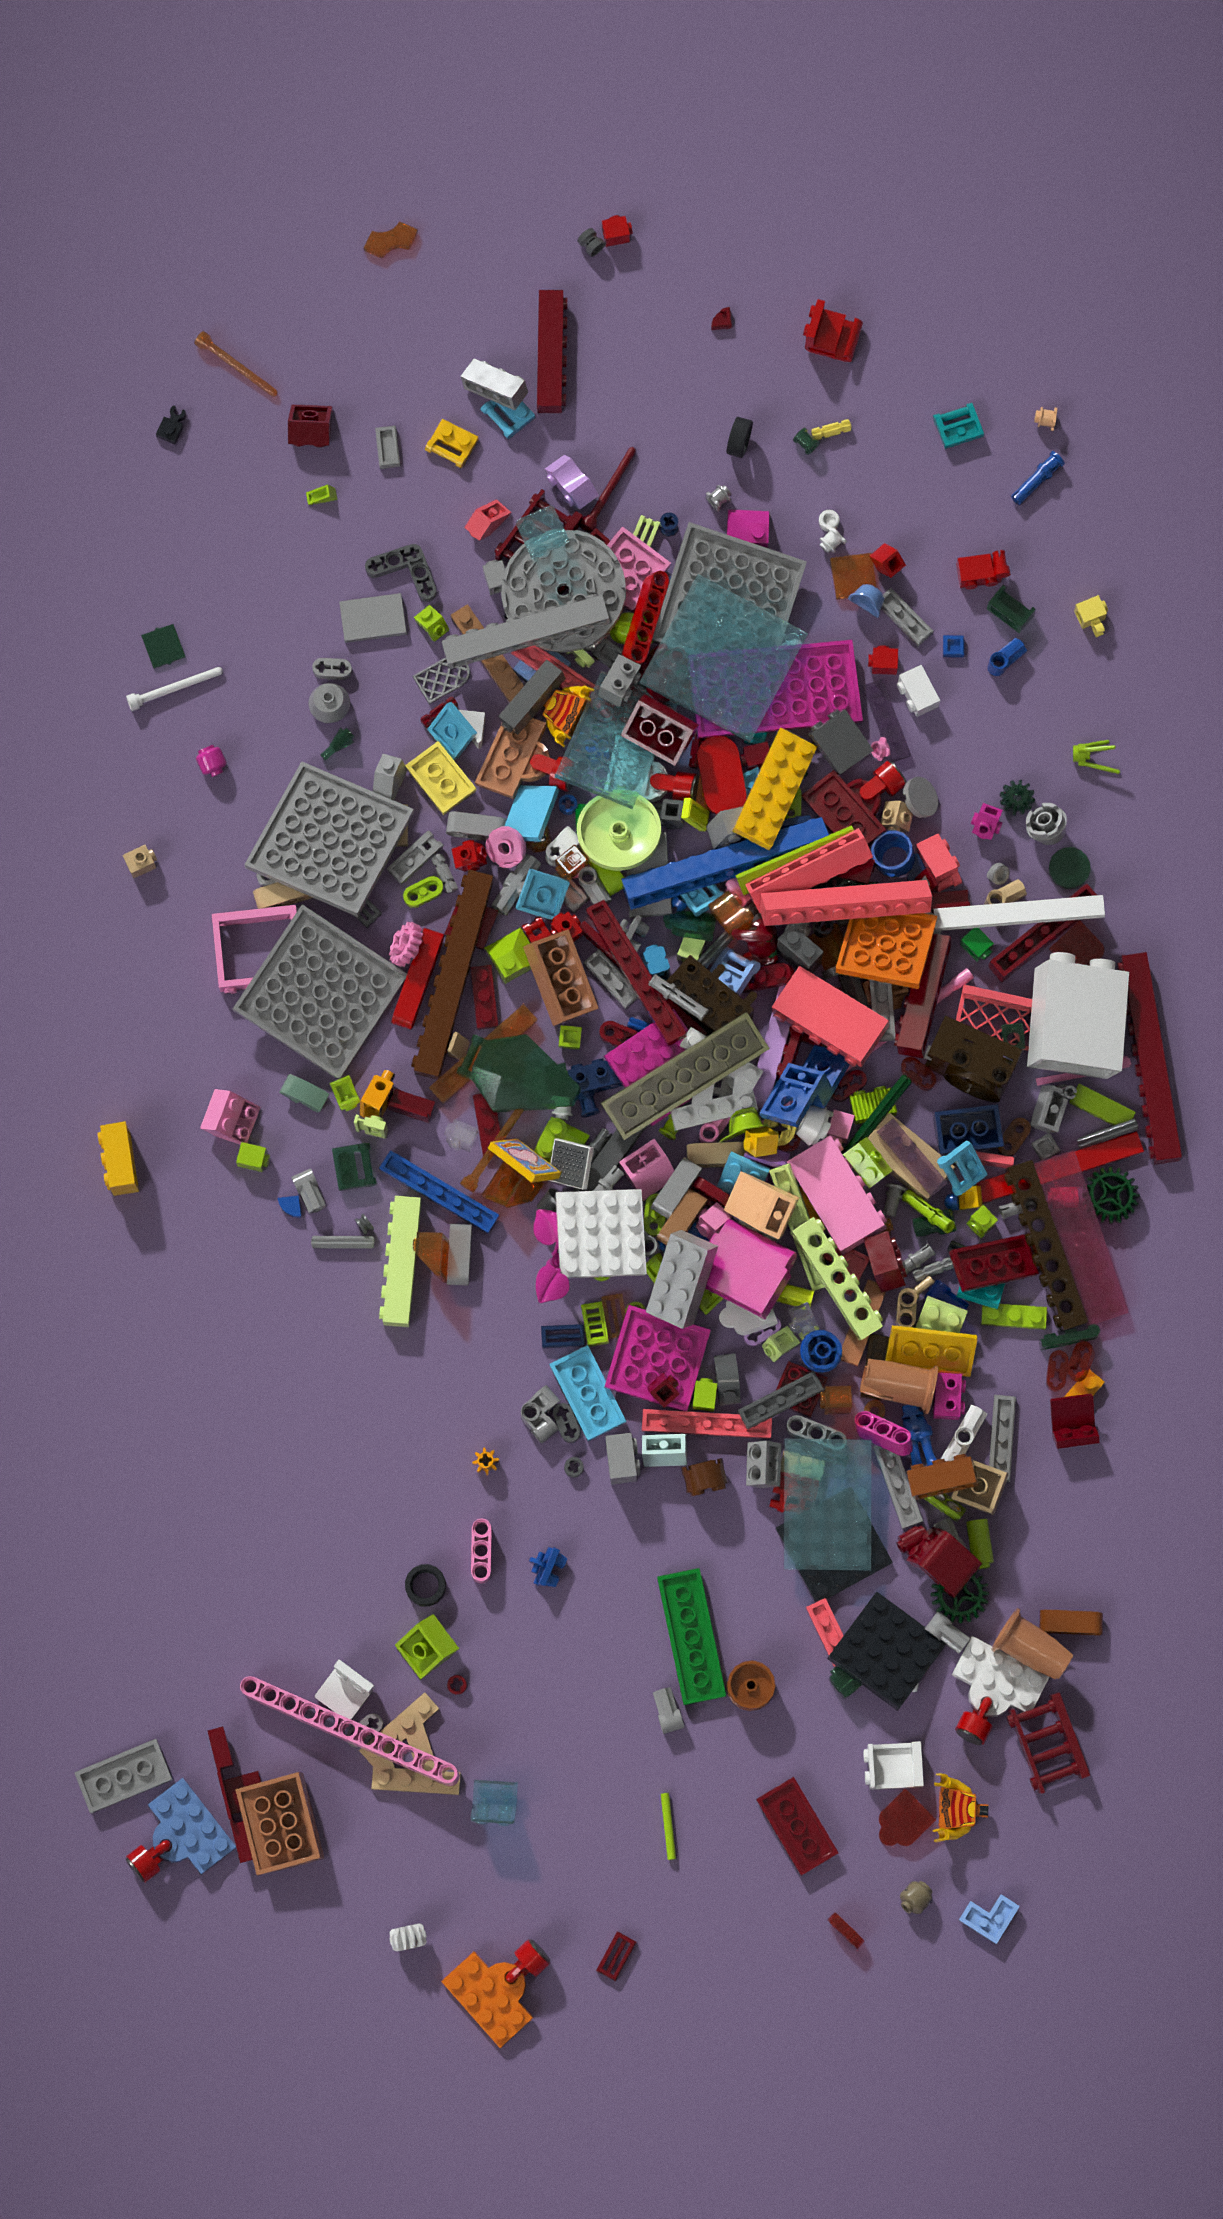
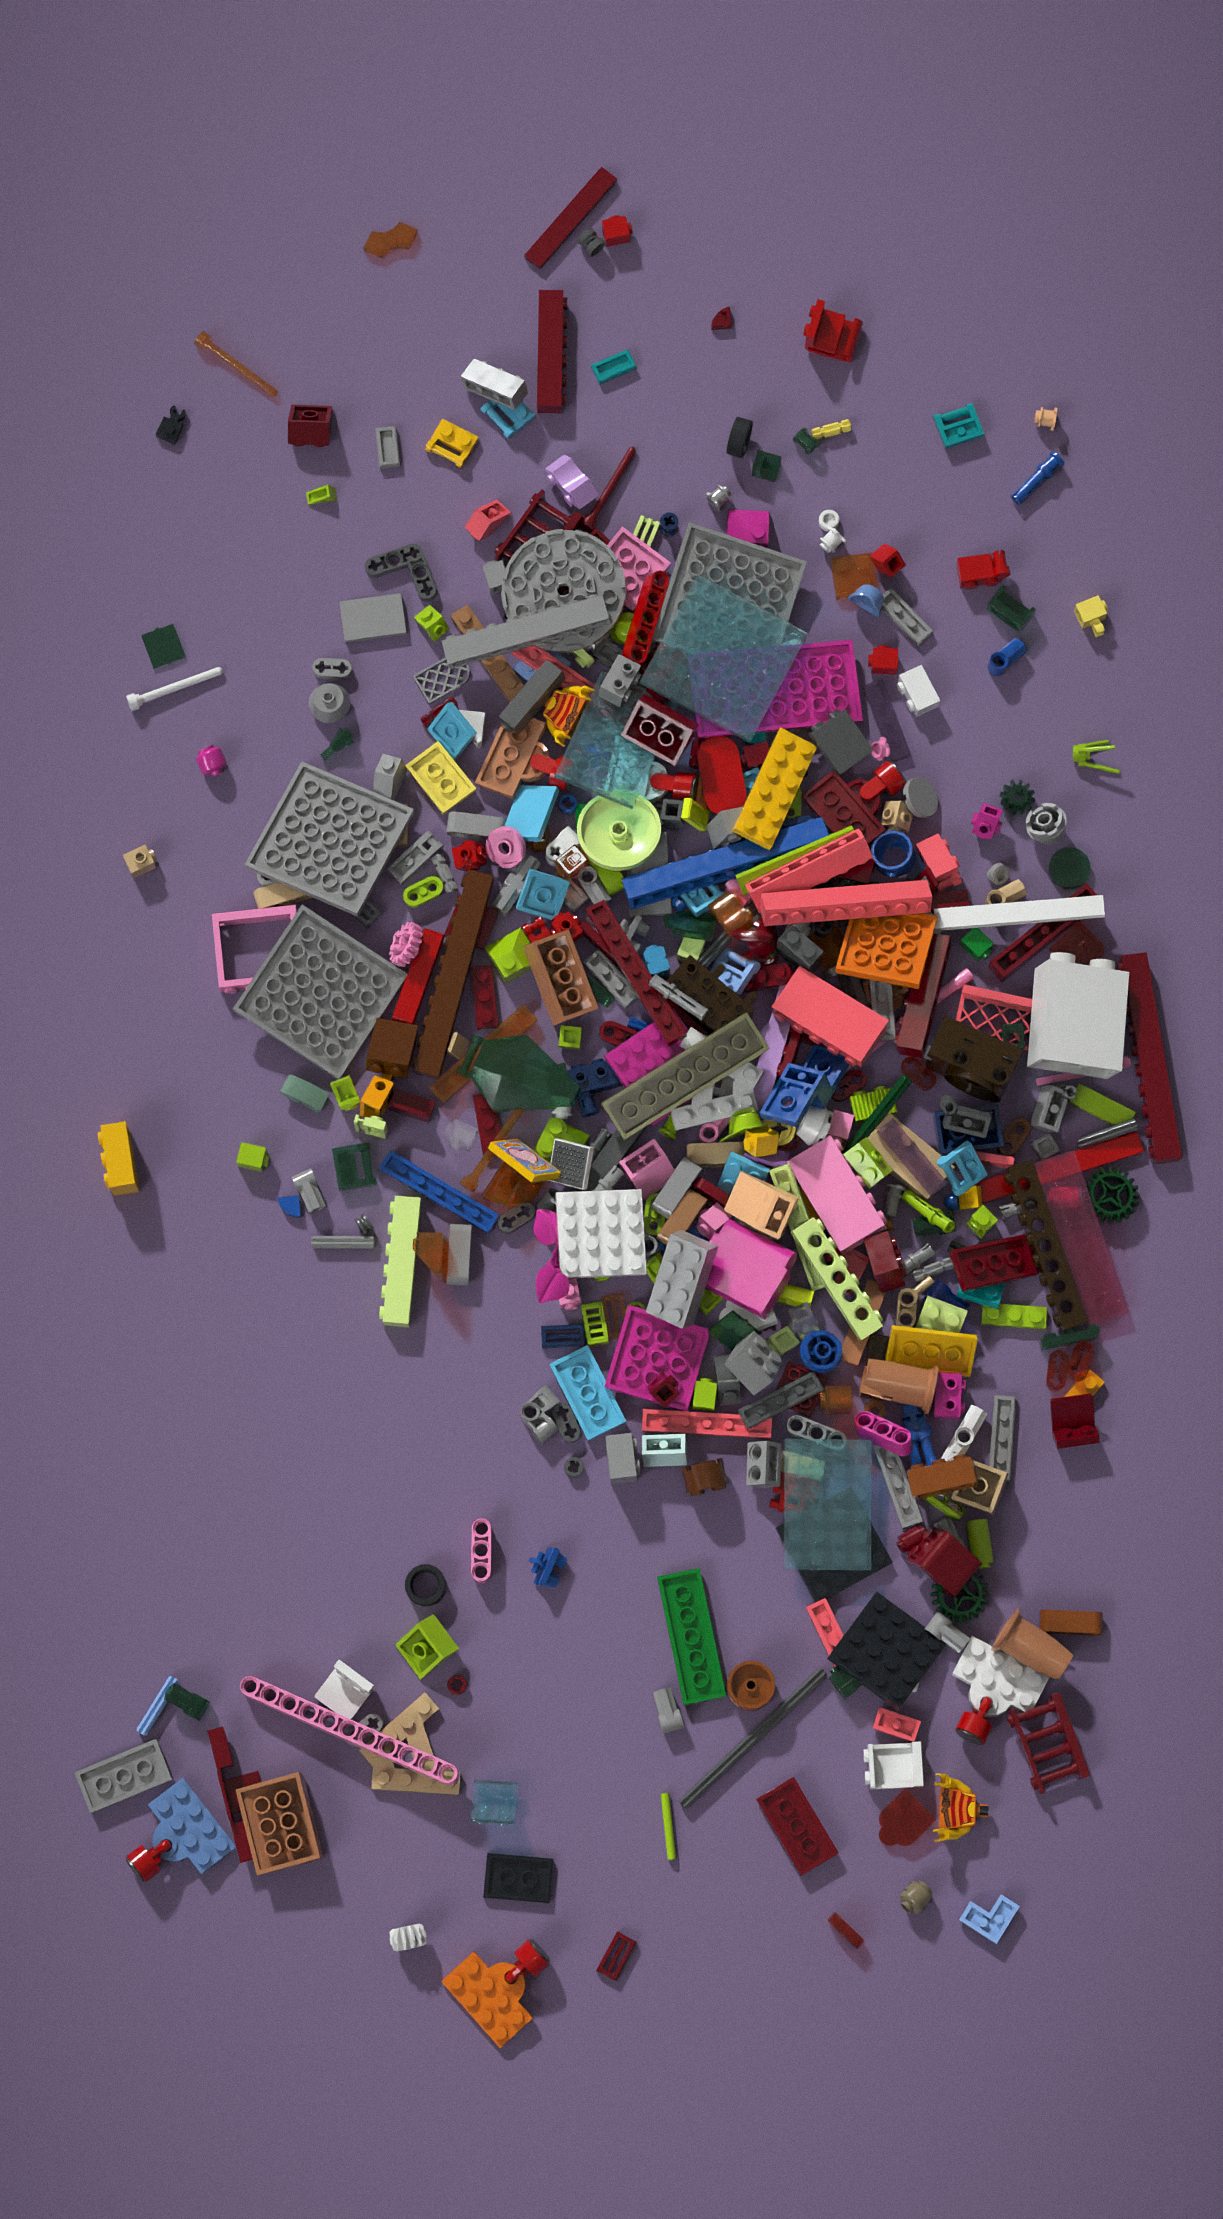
bright pink slope [200,1089,261,1145] -> none
light orange gear [472,1447,499,1475] -> none
clear light blue bracket [516,505,569,559] -> none
blue tile [943,635,964,658] -> none
none -> light blue axle [137,1676,179,1736]
none -> clear green piece [164,1683,210,1721]
none -> reddish brown brick [366,1018,418,1078]
none -> black tile [483,1853,553,1903]
none -> dark grey beam [498,1202,535,1234]
none -> dark red tile [524,166,617,269]
none -> bright pink bracket [559,1278,582,1311]
none -> clear green piece [585,972,615,1008]
none -> teal tile [591,349,637,385]
none -> dark grey axle [679,1668,827,1809]
none -> clear green piece [708,1310,759,1351]
none -> light grey brick [724,1331,783,1395]
none -> clear green panel [752,450,782,482]
none -> coral plate [872,1707,921,1742]
none -> dark grey hinge [939,1094,991,1138]

